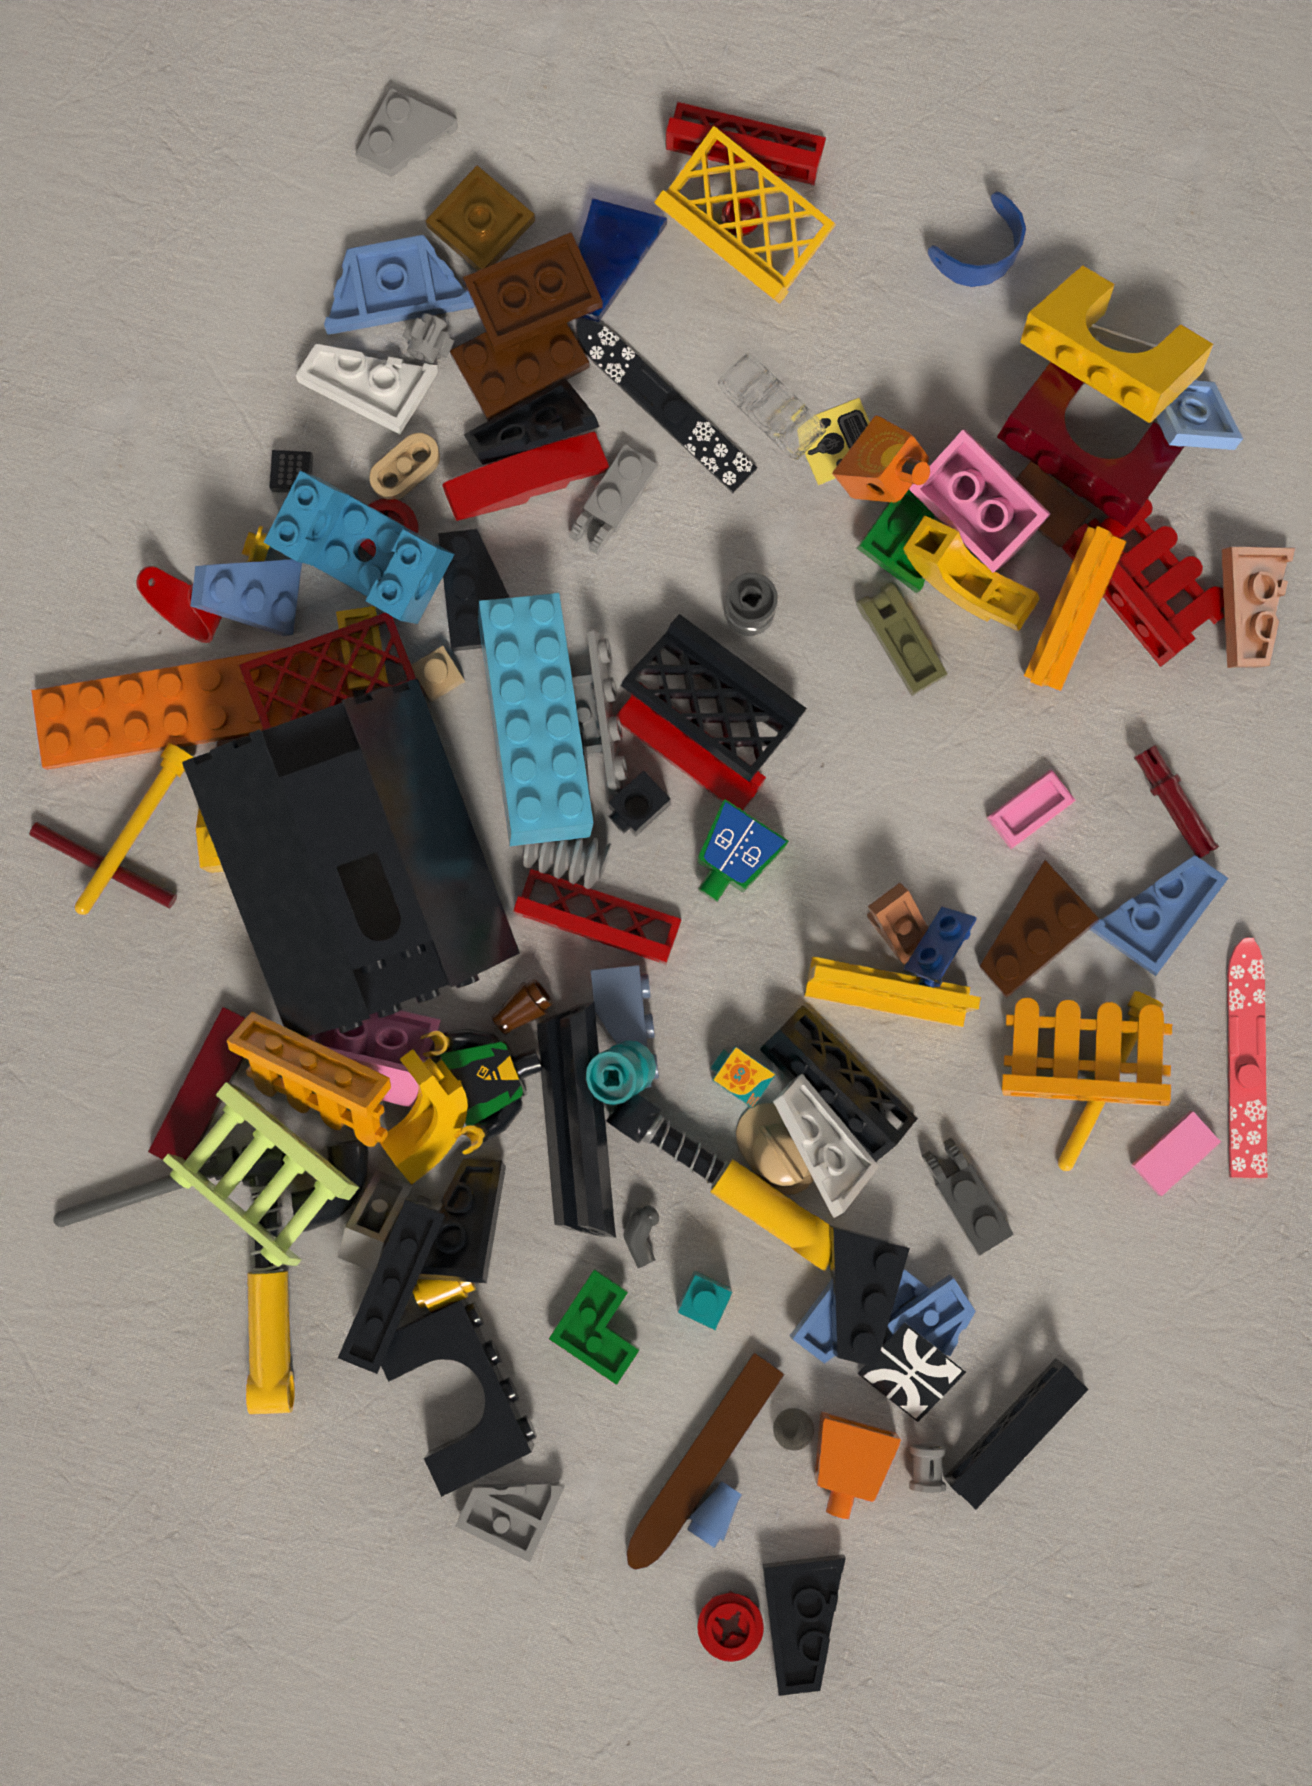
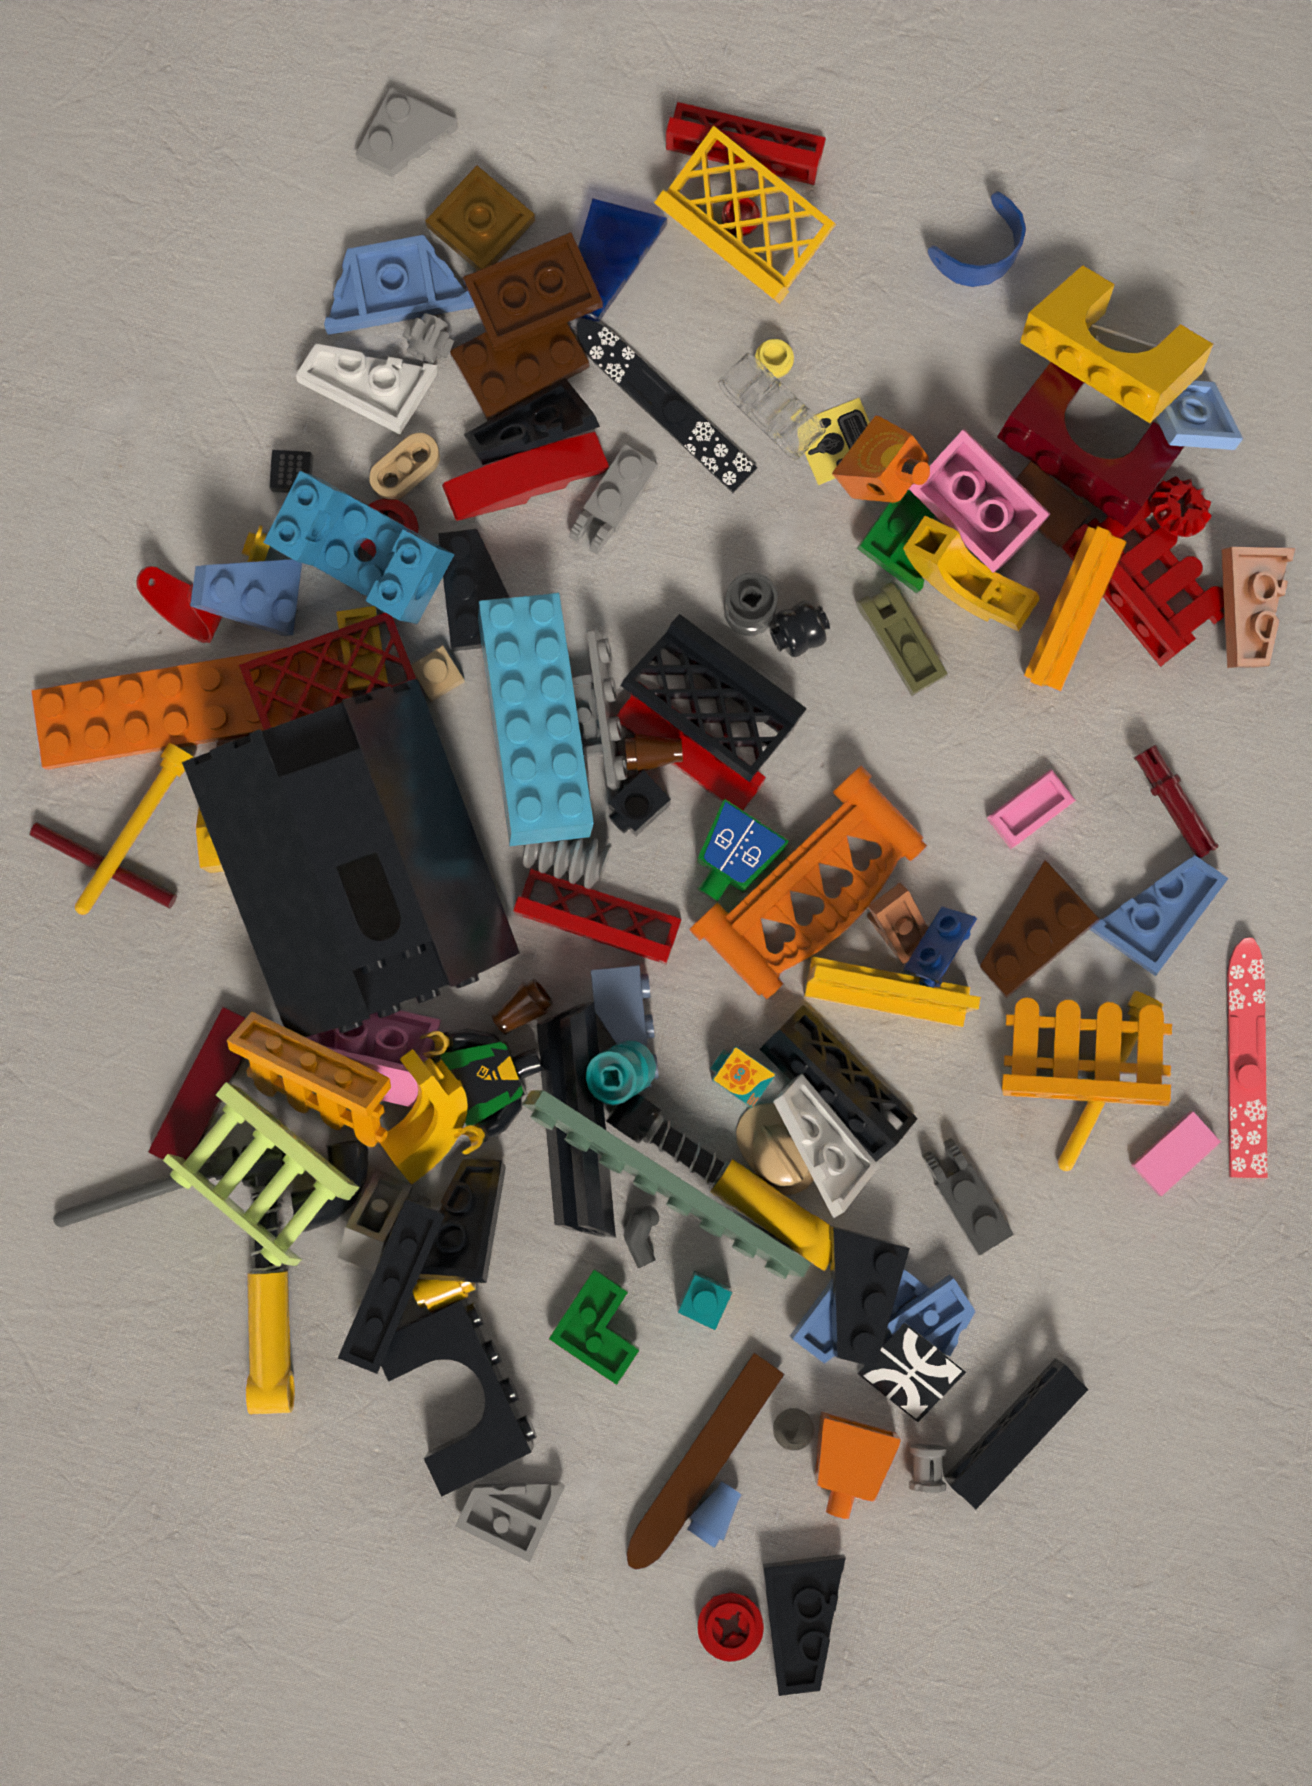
none -> sand green plate [522,1090,811,1279]
none -> reddish brown cone [625,733,683,773]
none -> orange piece [689,765,927,1000]
none -> light yellow plate [755,339,794,379]
none -> black piece [769,600,830,657]
none -> red gear [1151,476,1212,537]

